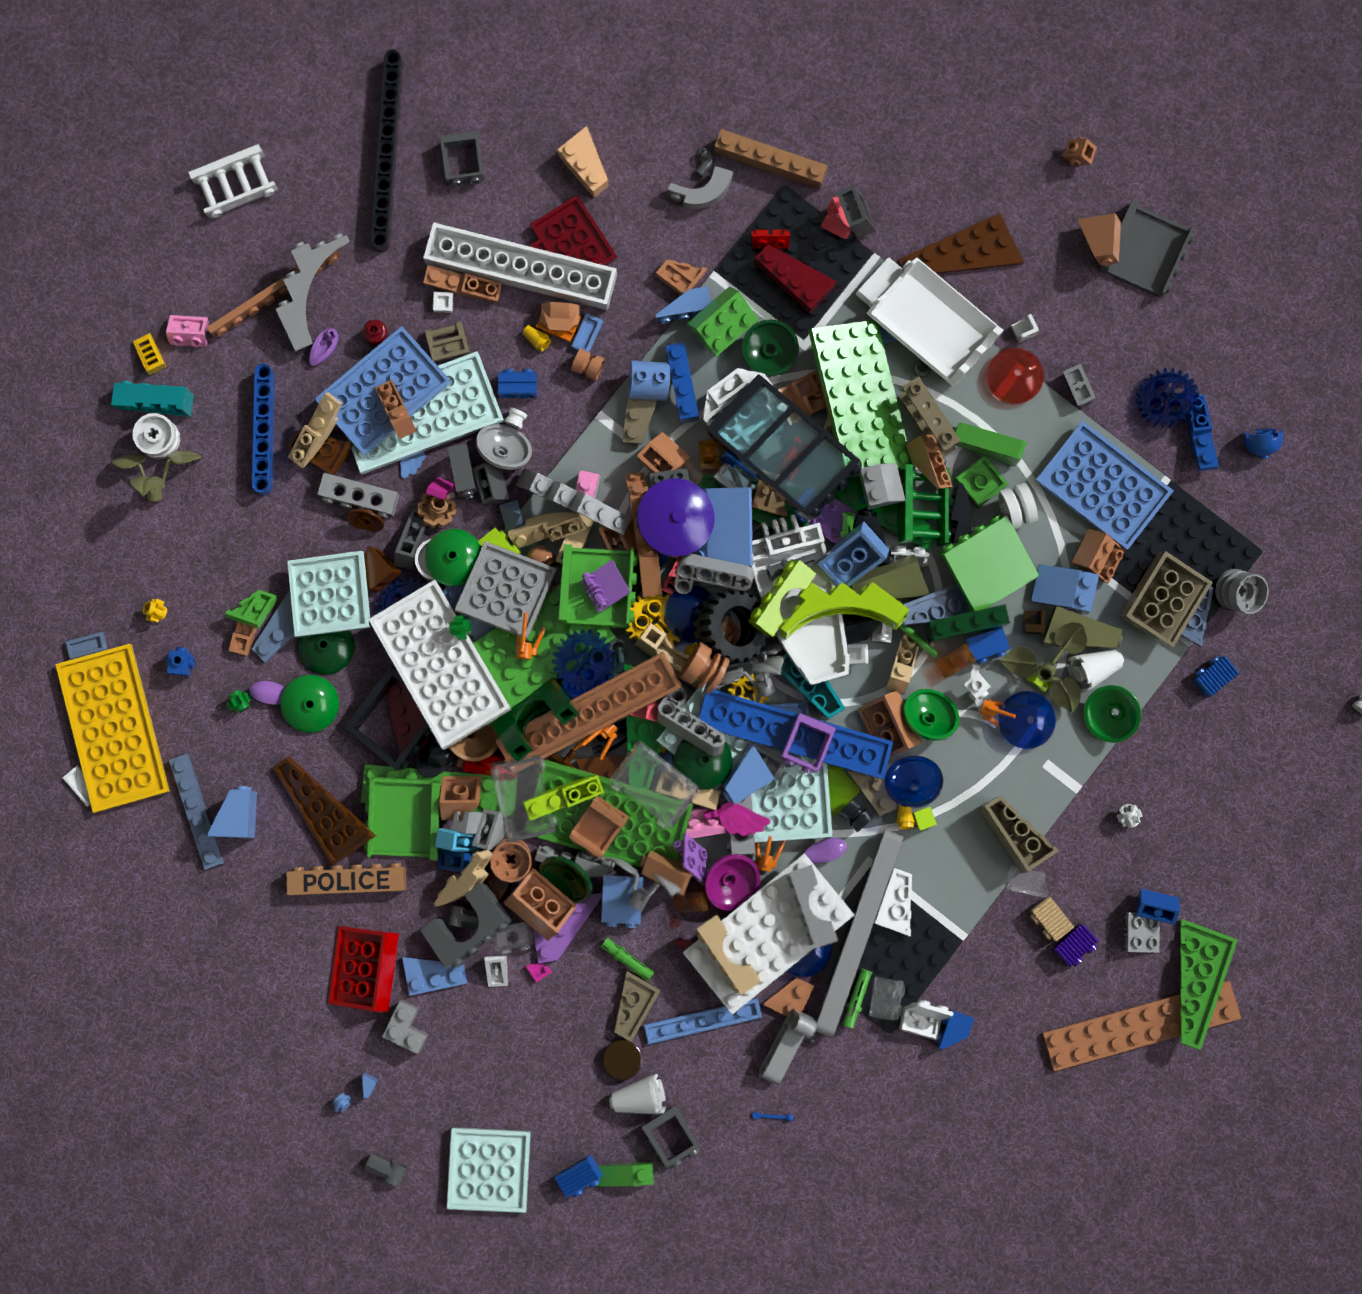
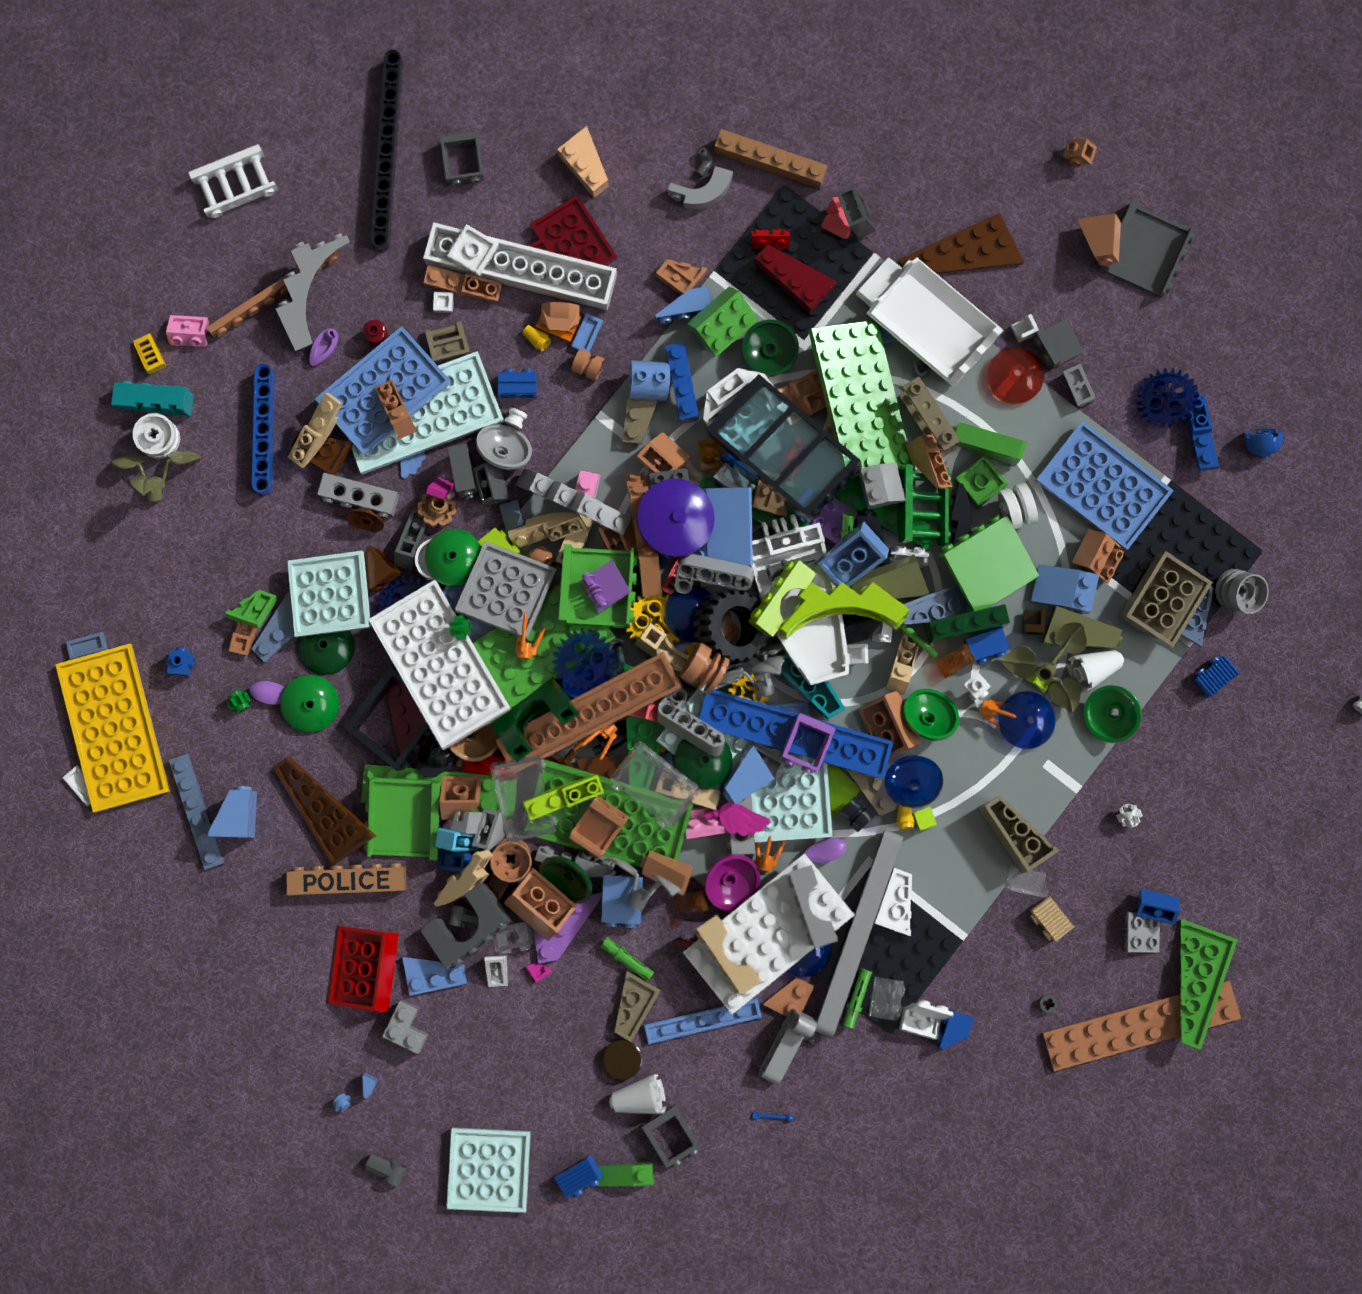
yellow gear [142,599,167,623] -> none
medium lavender hinge [674,833,707,884] -> none
dark purple brick [1052,923,1098,967] -> none
none -> white tile [447,224,499,277]
none -> dark grey bracket [1032,320,1083,369]
none -> dark grey bush [1039,995,1058,1013]

